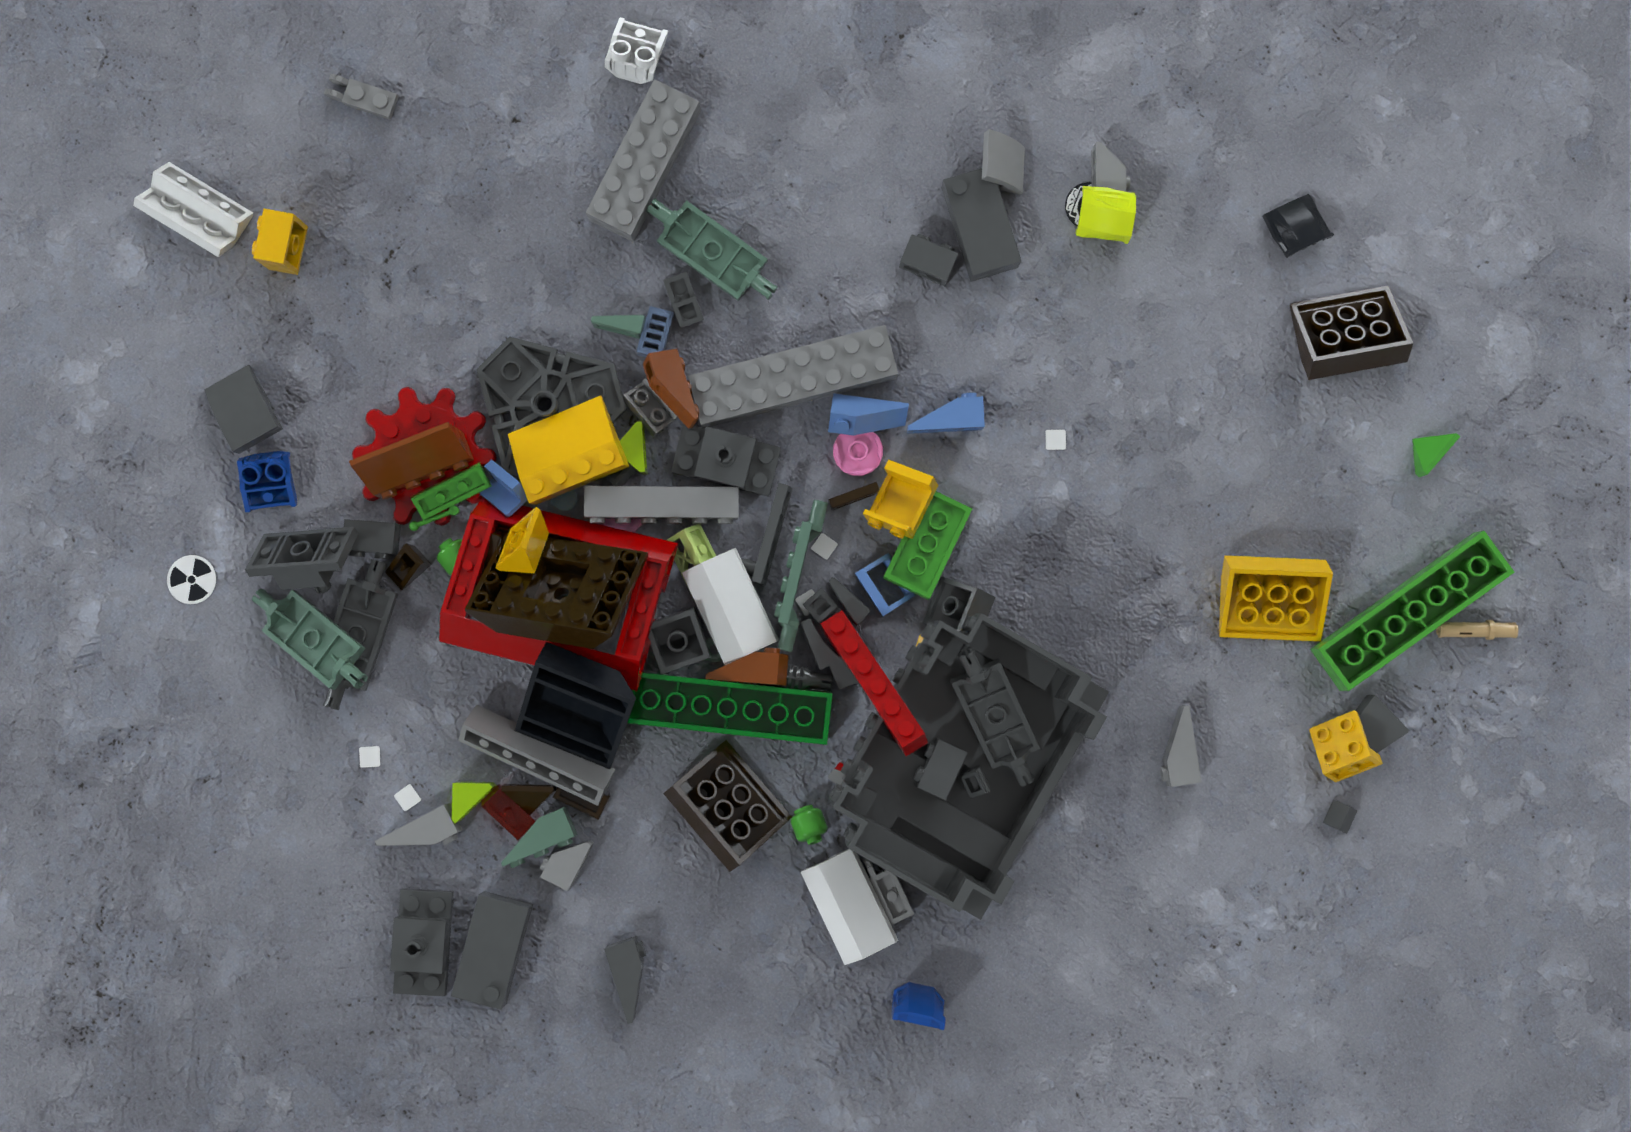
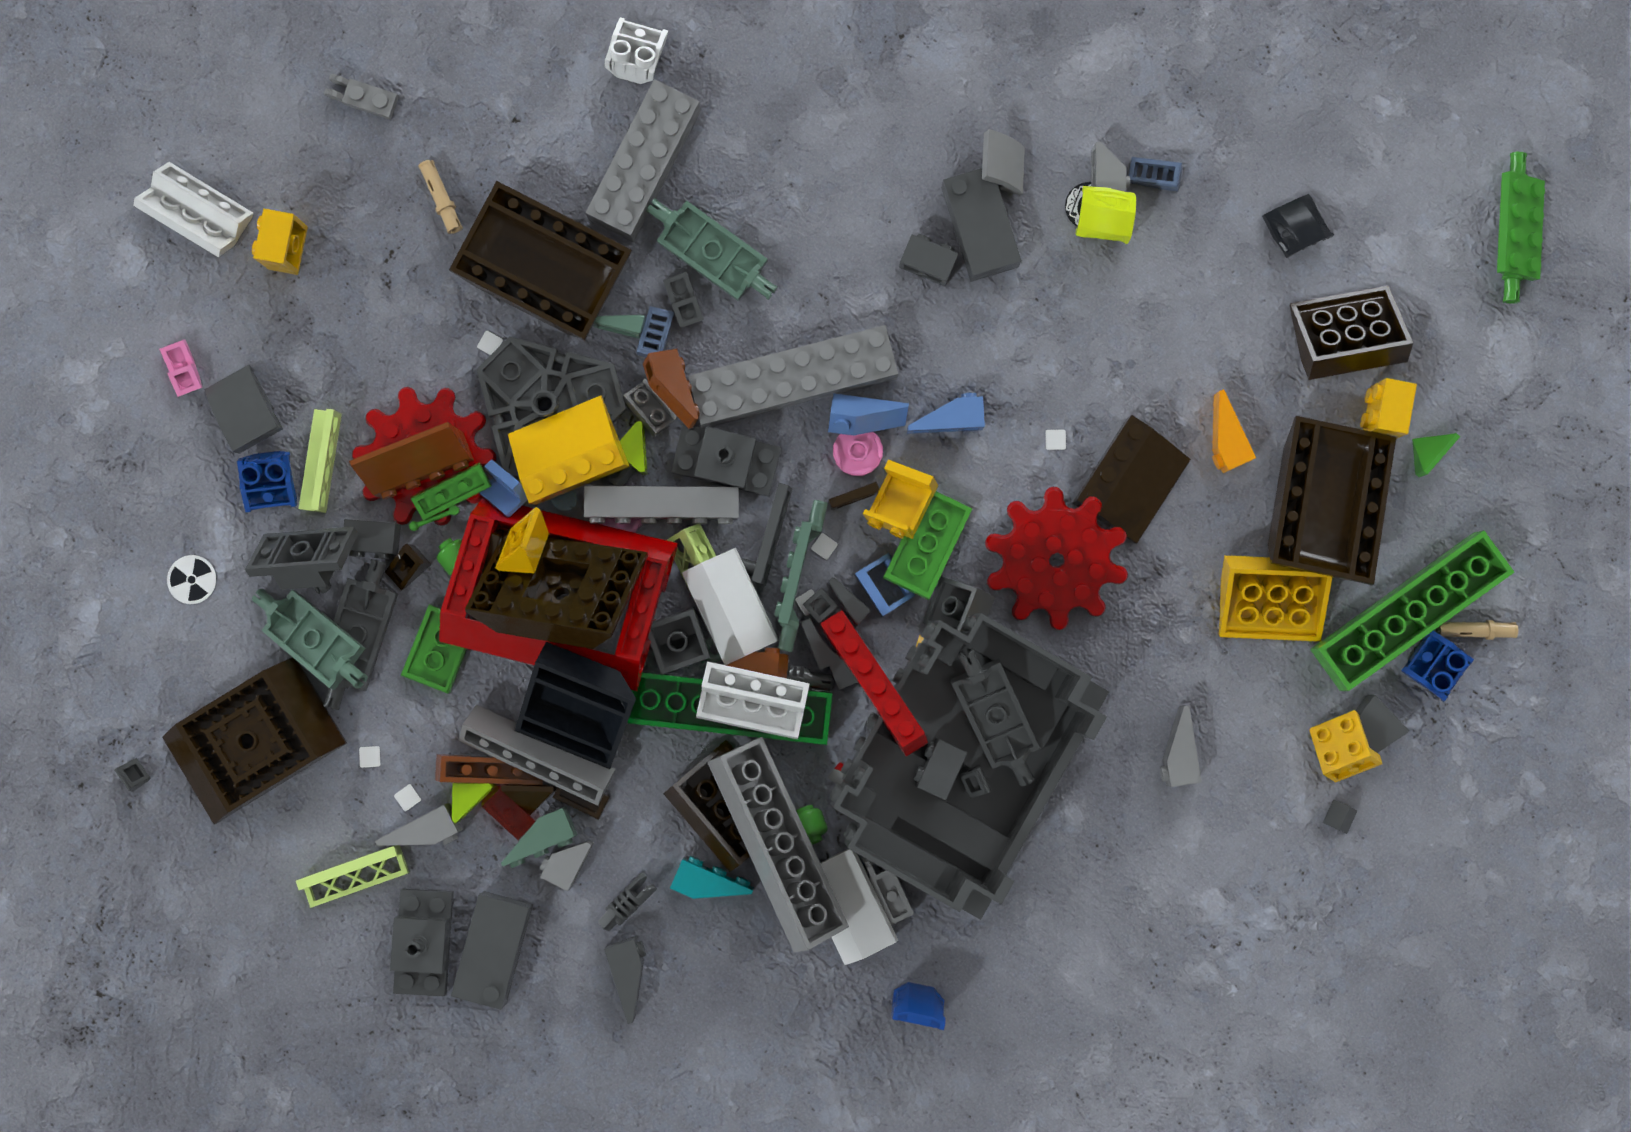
none -> dark grey slope [114,758,151,792]
none -> bright pink slope [159,340,203,397]
none -> dark brown slope [162,657,347,825]
none -> yellowish green fence [296,845,409,908]
none -> yellowish green fence [298,409,342,513]
none -> bright green tile [401,604,467,694]
none -> tan pin [418,160,463,234]
none -> dark orange slope [435,754,543,785]
none -> dark brown slope [449,181,632,340]
none -> white sticker [477,331,503,355]
none -> dark grey hinge [598,872,657,931]
none -> teal slope [670,856,754,899]
none -> white slope [696,662,810,740]
none -> light grey brick [707,737,849,952]
none -> red plate [985,486,1128,631]
none -> dark brown slope [1073,415,1191,544]
none -> sand blue slope [1128,157,1183,192]
none -> light orange slope [1212,389,1256,473]
none -> dark brown slope [1268,416,1396,585]
none -> yellow brick [1360,378,1417,439]
none -> blue slope [1401,630,1474,702]
none -> bright green plate [1497,152,1545,304]

